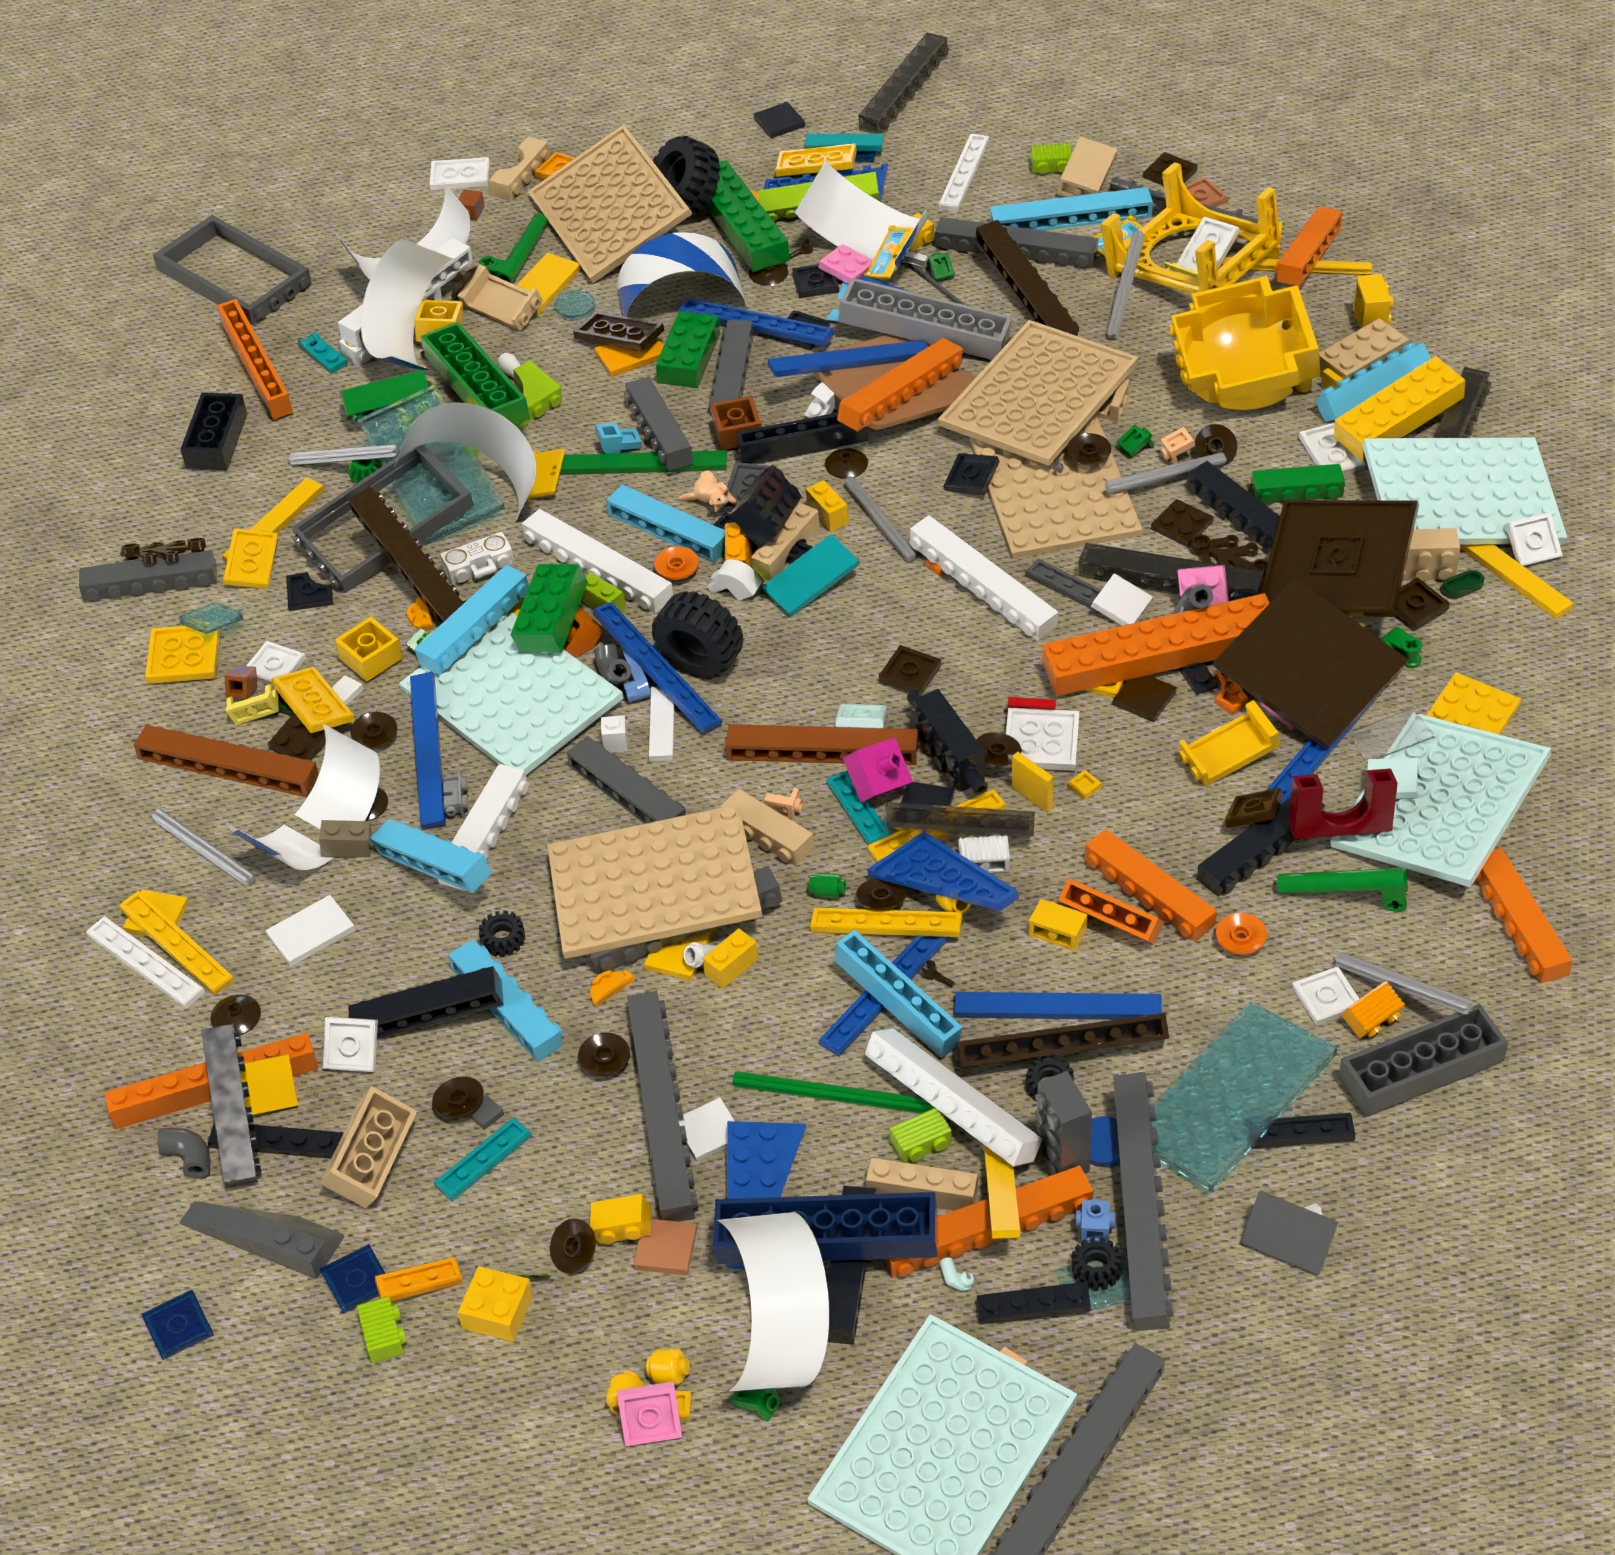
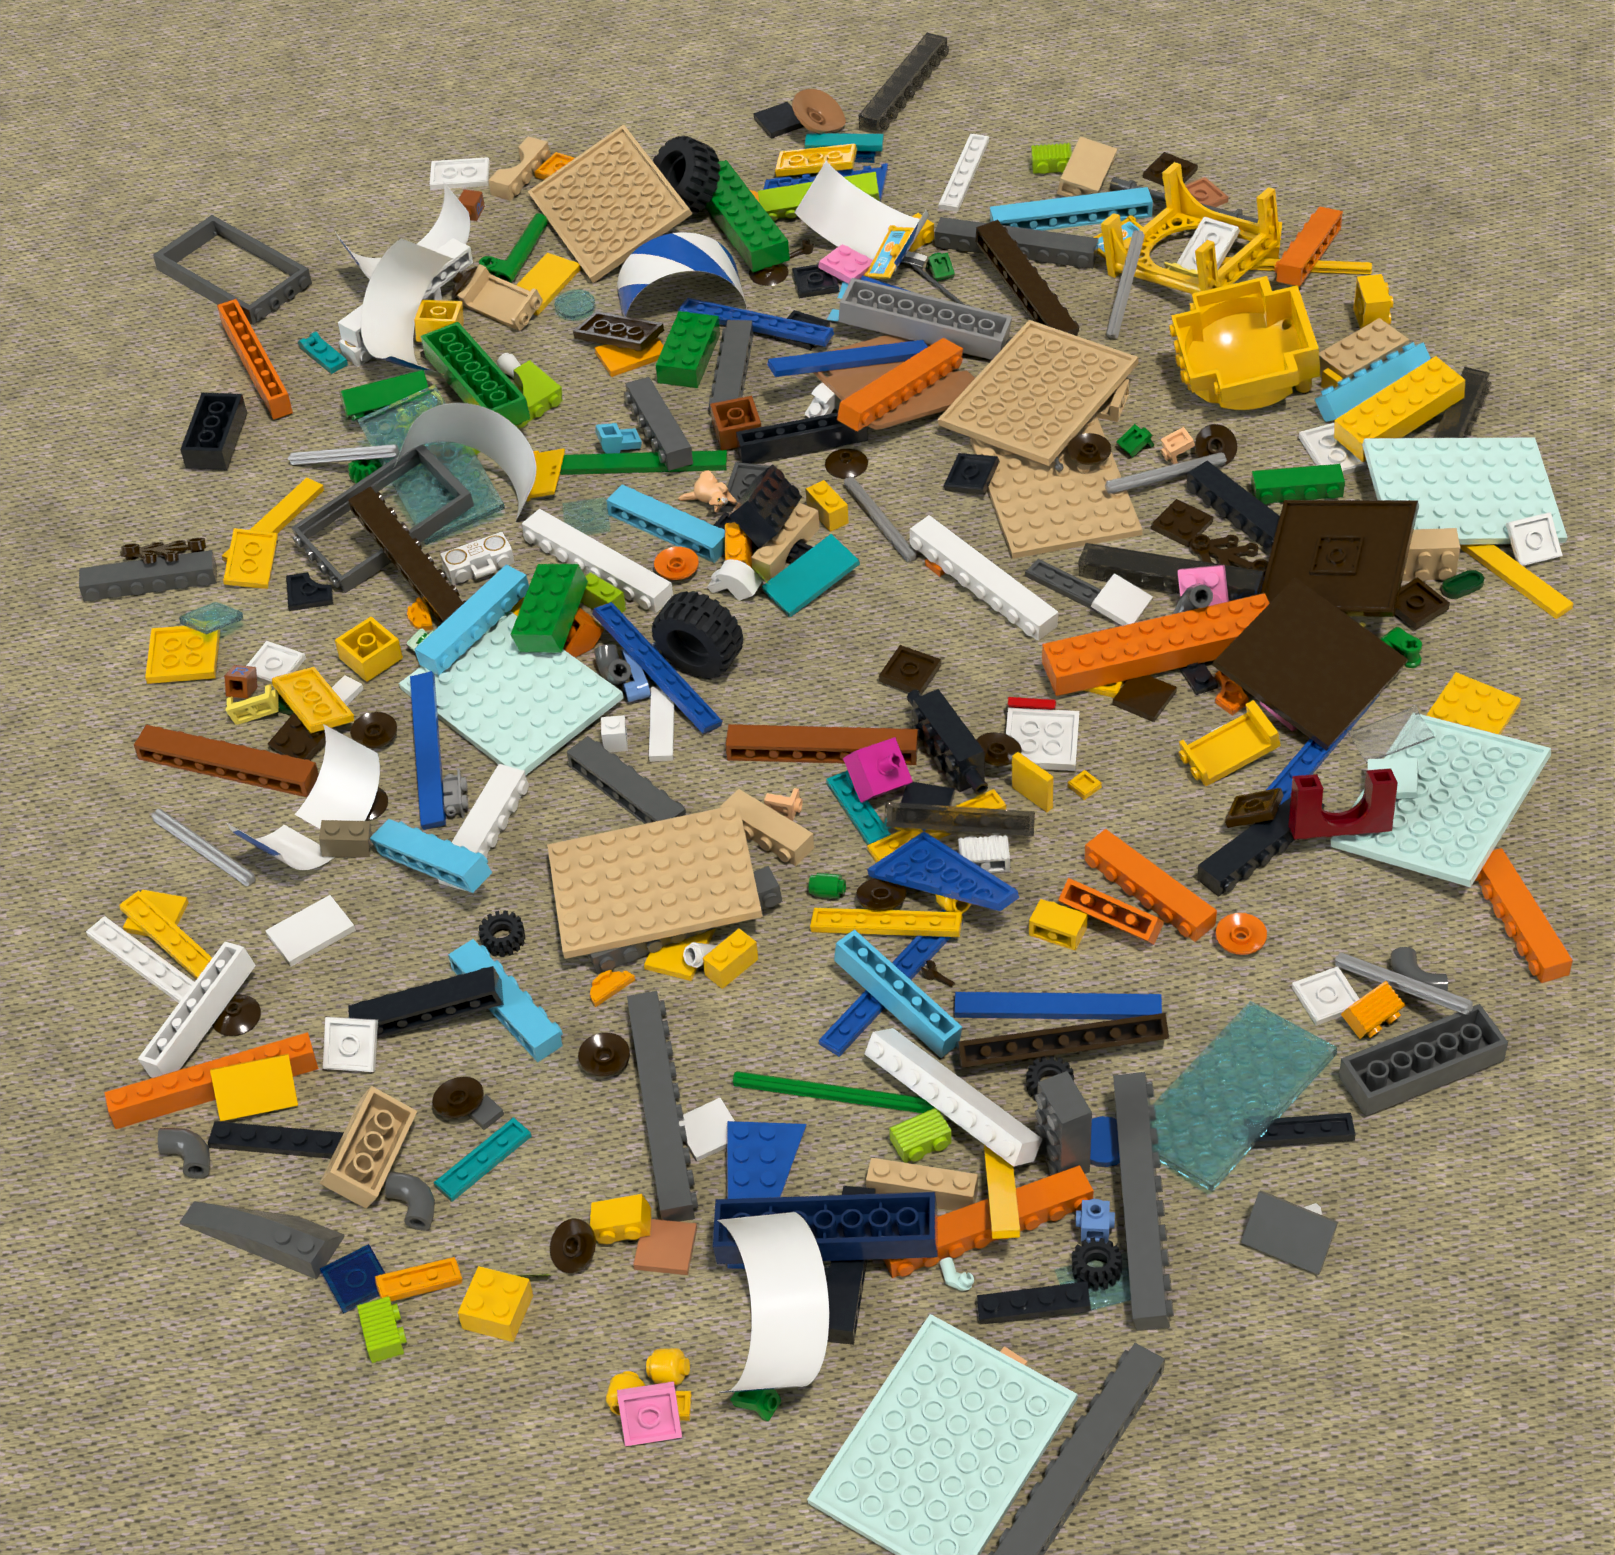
clear blue tile [141,1289,214,1360] -> none
brick [201,1024,262,1188] -> none
light aqua tile [836,704,887,728] -> none
green axle [1277,868,1408,912] -> none
none -> white brick [138,942,256,1078]
none -> dark grey cylinder [385,1172,435,1231]
none -> clear light blue tile [562,497,611,535]
none -> medium nougat hat [792,89,846,133]
none -> dark grey cylinder [1391,947,1448,991]

